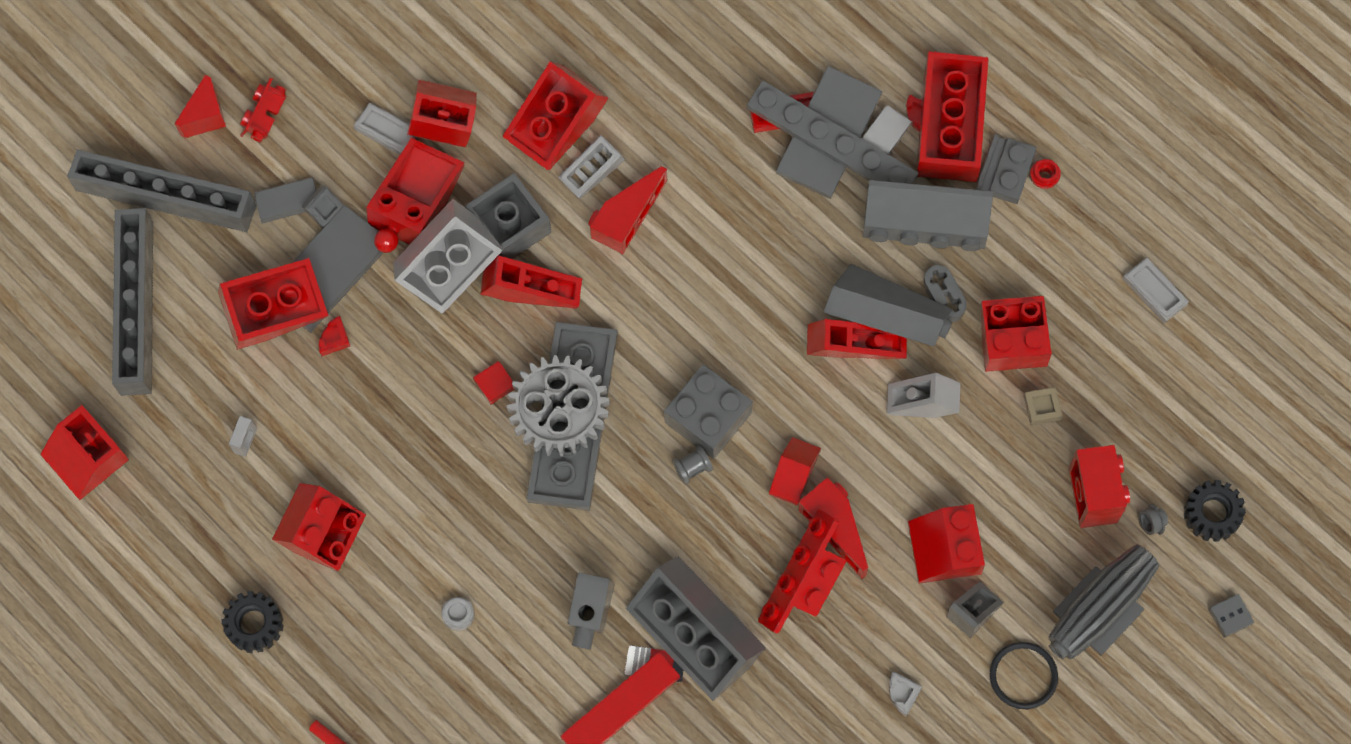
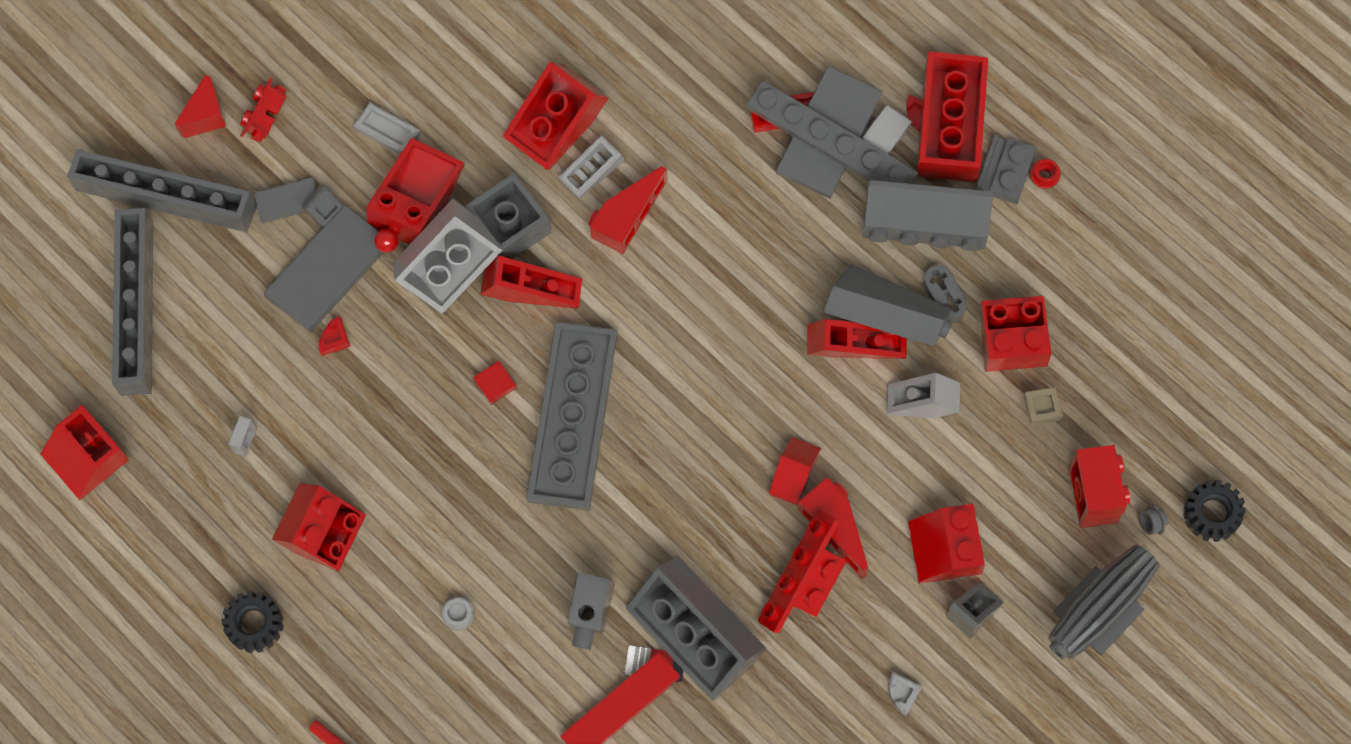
red slope [218,258,329,350] -> none
red slope [407,79,477,148] -> none
light grey gear [507,355,610,456] -> none
dark grey brick [664,365,753,460] -> none
dark grey bush [672,445,713,485] -> none
black tyre [990,642,1058,710] -> none
light grey tile [1123,257,1189,324] -> none
dark grey tile [1209,594,1254,638] -> none

